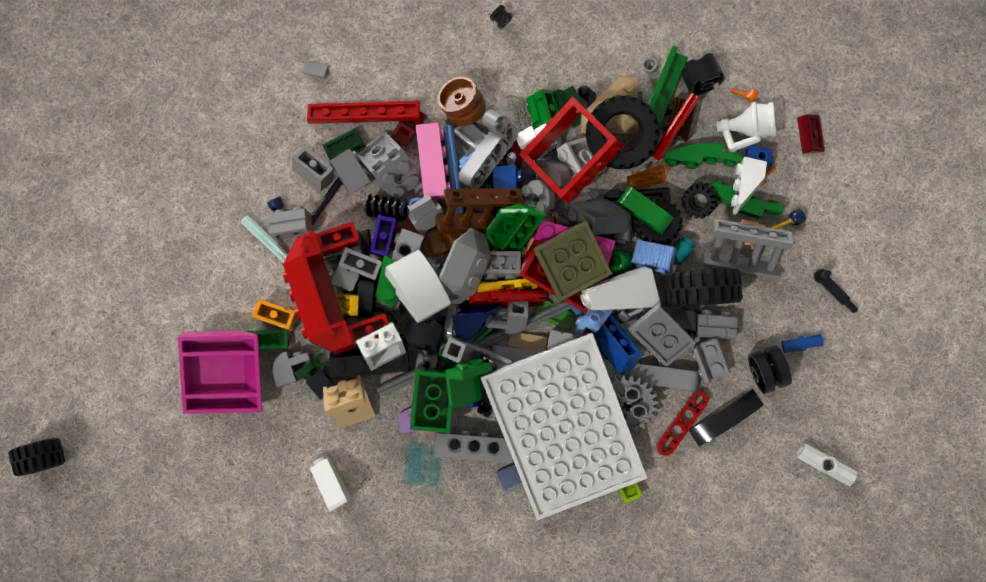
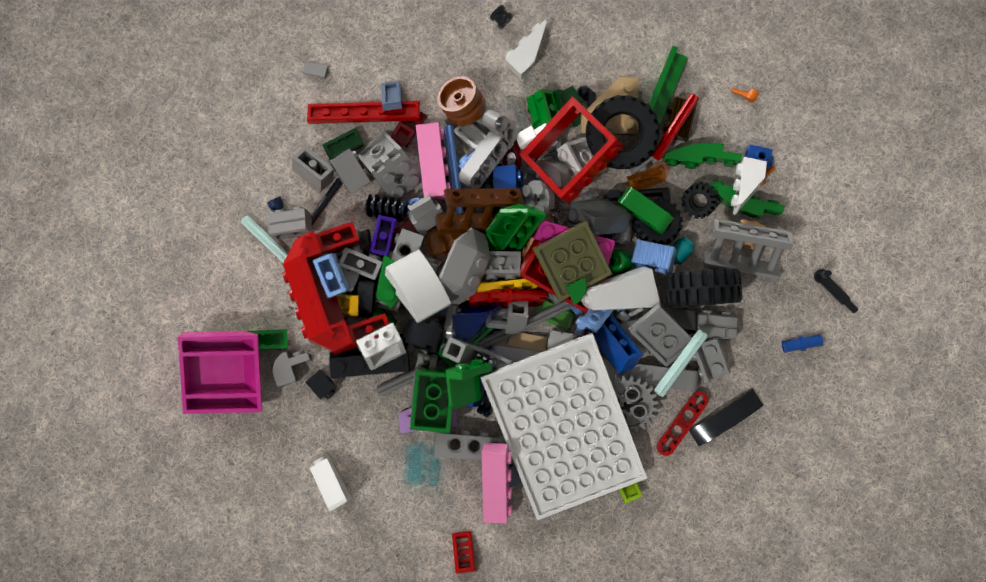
black tyre [8,438,66,476] -> none
light orange brick [252,299,297,331] -> none
dark green plate [294,353,329,380] -> none
tan bracket [323,375,376,429] -> none
light grey hinge [642,57,658,74] -> none
black brick [681,53,725,96] -> none
white piece [716,102,777,153] -> none
black wheel [748,345,792,394] -> none
dark blue hinge [772,209,806,229] -> none
white piece [796,443,857,487] -> none
dark red slope [797,114,825,154] -> none
none -> light blue brick [313,253,350,298]
none -> sand blue tile [382,81,402,111]
none -> red slope [452,531,476,574]
none -> bright pink brick [482,443,512,524]
none -> white slope [505,20,547,80]
none -> green tile [566,278,586,305]
none -> light aqua axle [654,329,708,397]

